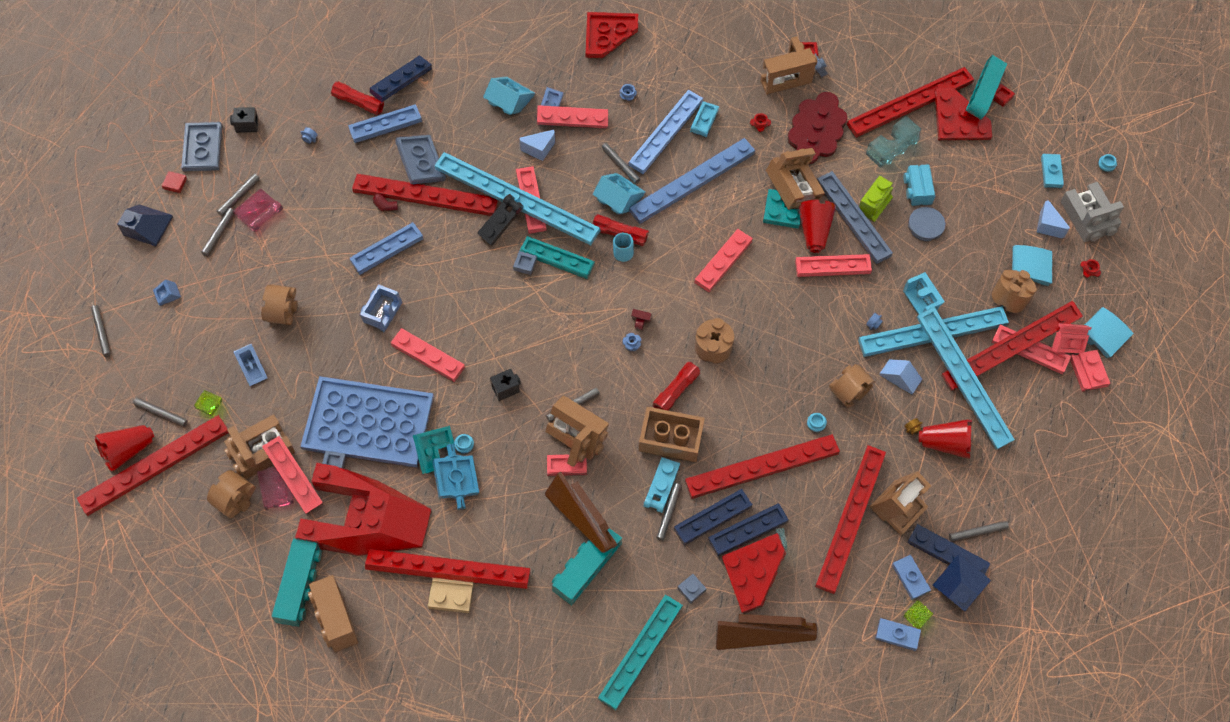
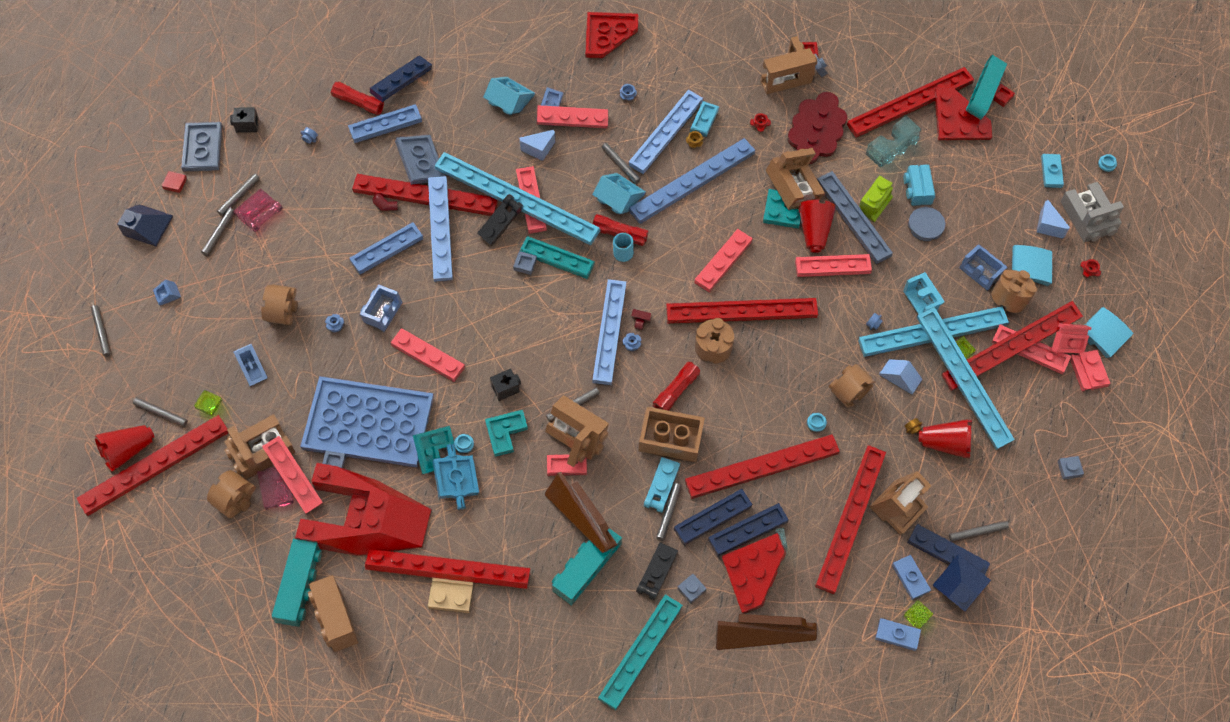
none -> medium blue plate [325,314,344,332]
none -> light blue plate [428,176,453,282]
none -> teal plate [485,410,528,457]
none -> light blue plate [592,279,626,385]
none -> black plate [636,542,678,601]
none -> red plate [666,298,818,324]
none -> pearl gold plate [686,131,703,148]
none -> clear neon green plate [956,336,976,359]
none -> medium blue window [959,244,1007,291]
none -> sand blue plate [1058,456,1084,480]

